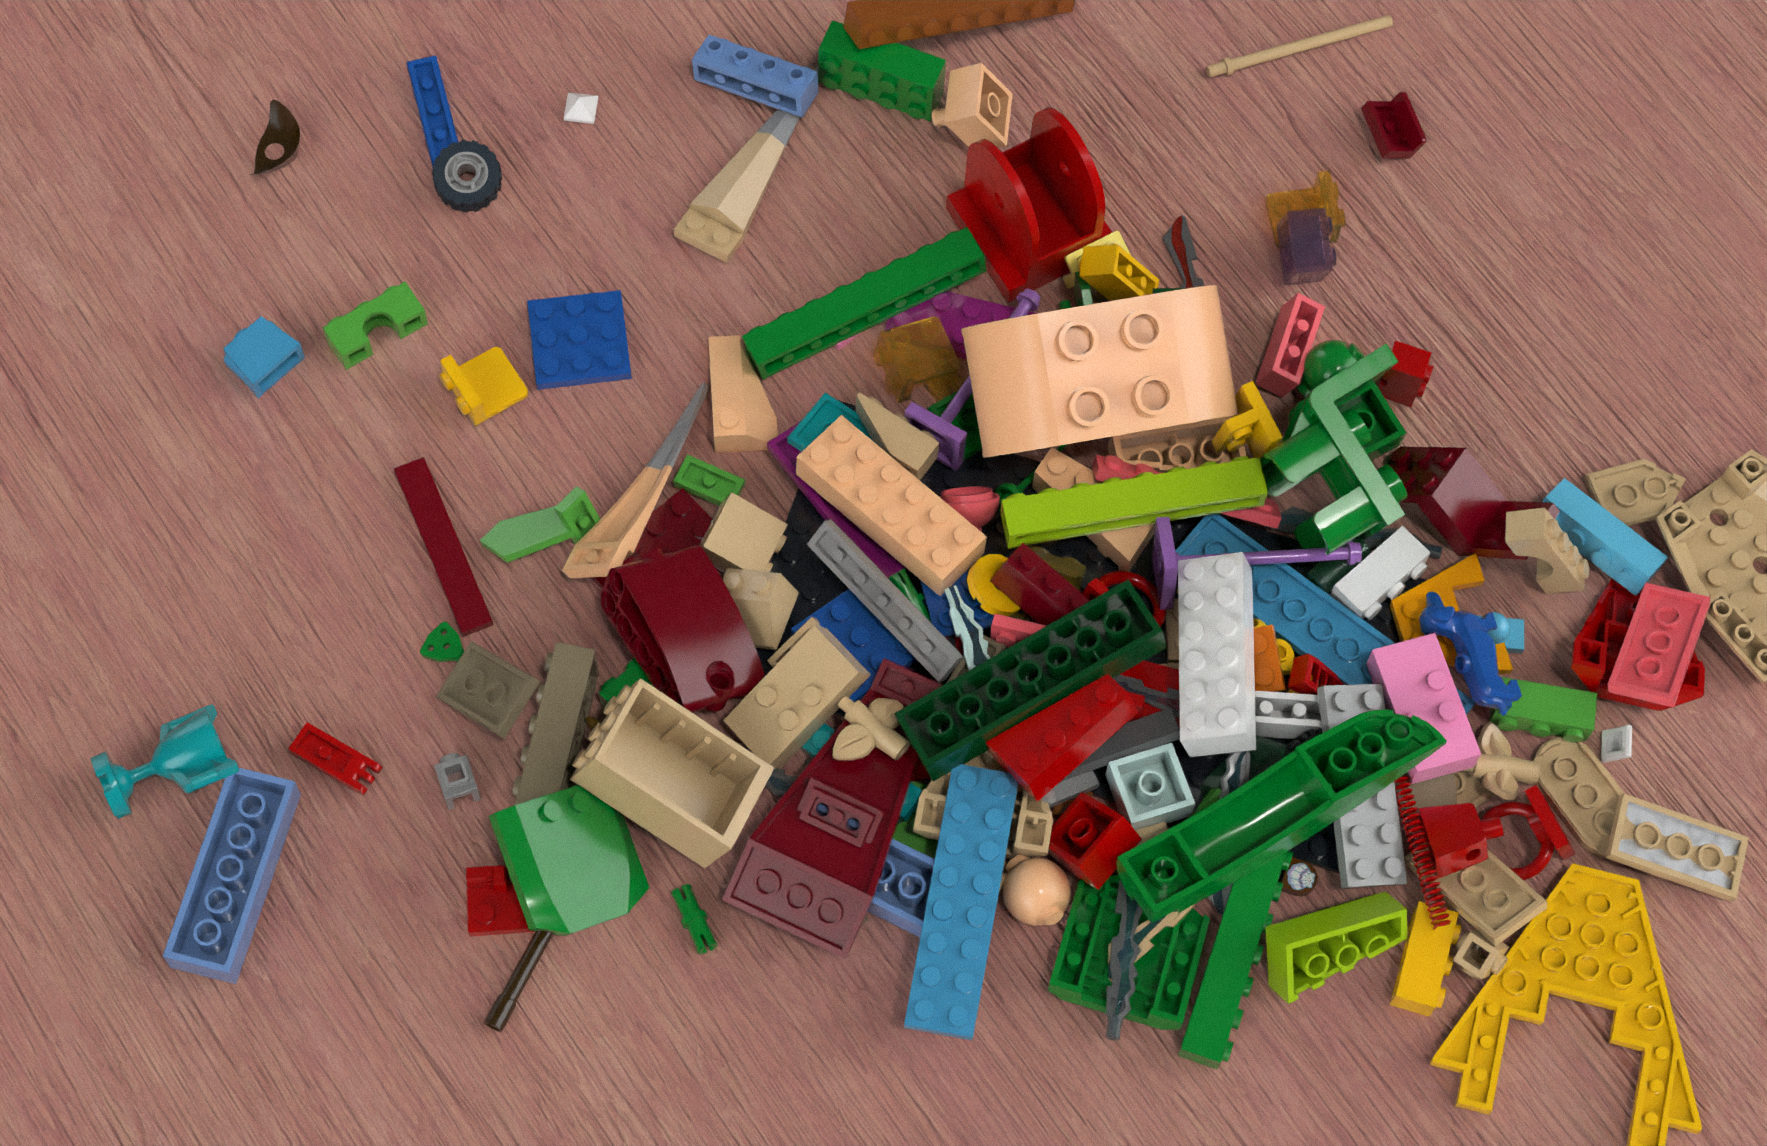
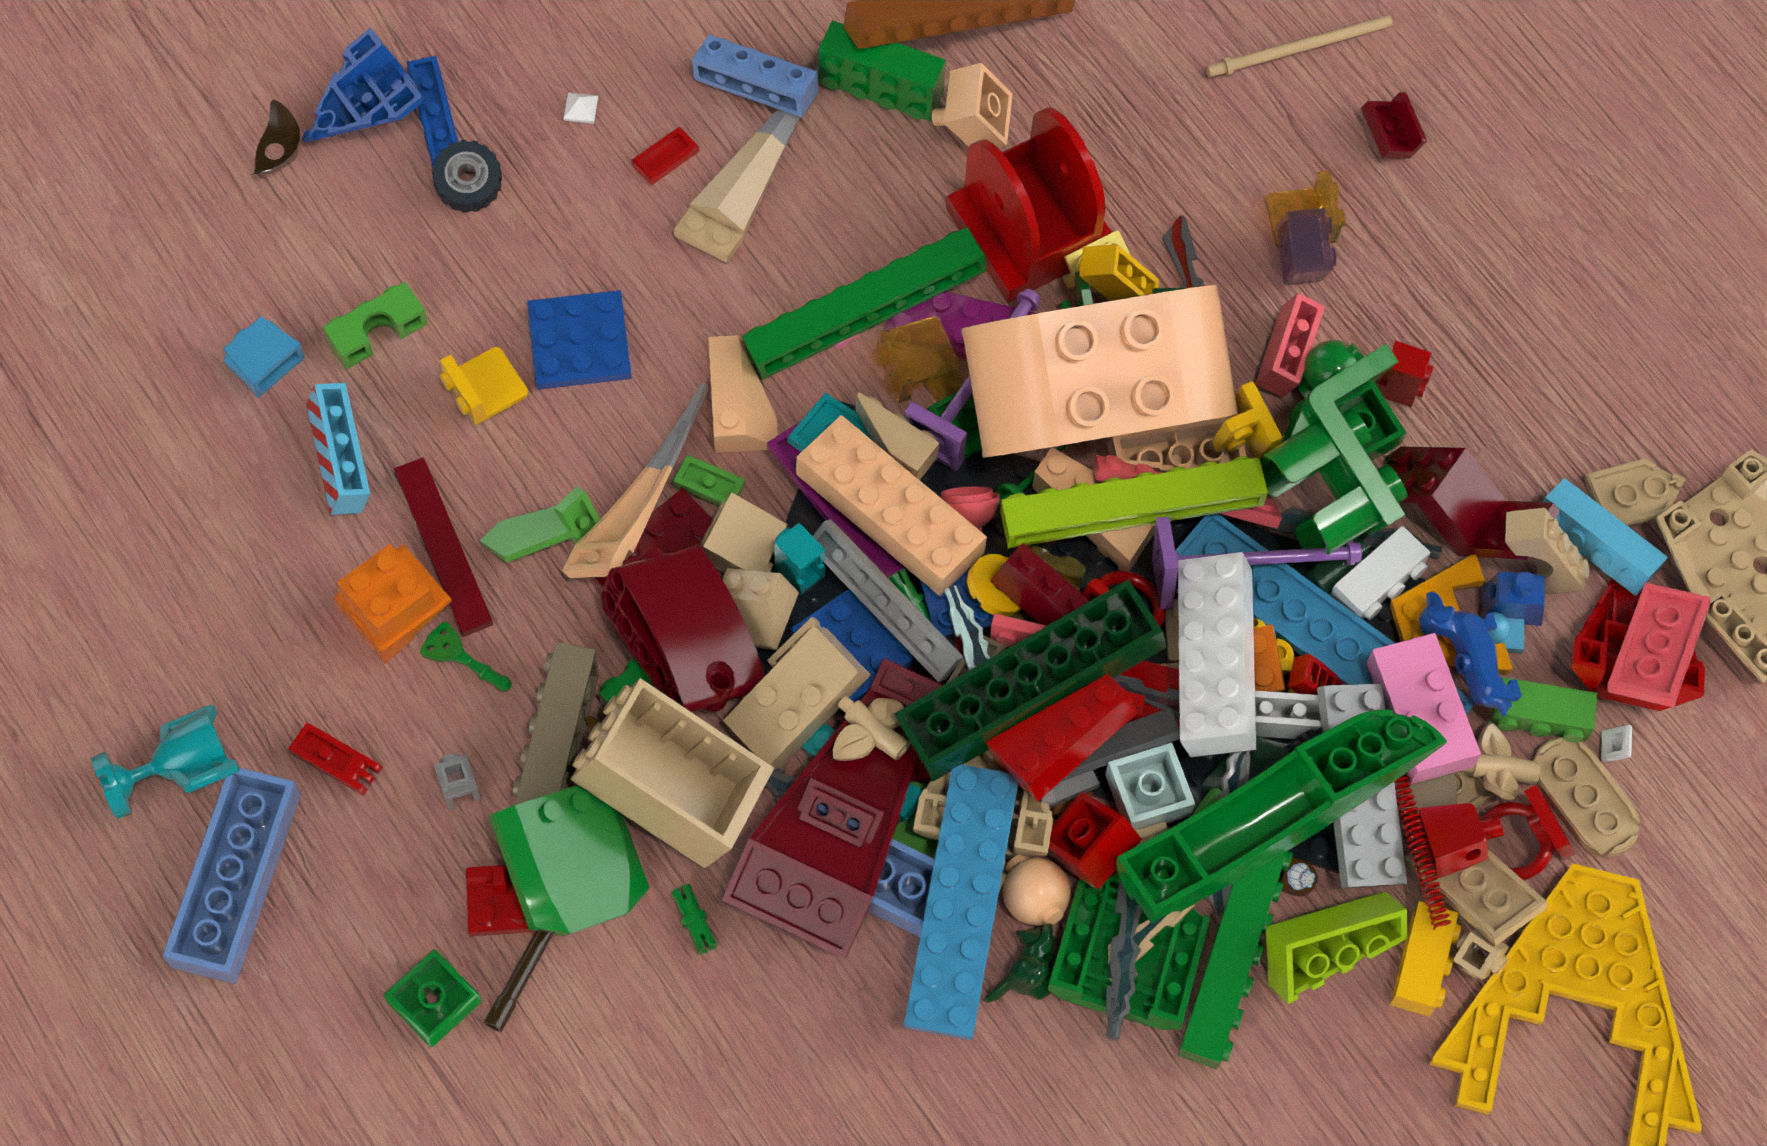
dark tan tile [436,641,540,739] -> none
tan piece [1605,793,1749,902] -> none
none -> blue wedge [301,27,427,143]
none -> medium azure brick [306,383,370,515]
none -> orange piece [334,543,452,664]
none -> green brick [384,949,481,1047]
none -> red tile [632,126,699,186]
none -> teal brick [774,523,825,595]
none -> dark green animal [984,923,1058,1003]
none -> blue torso [1480,572,1545,626]

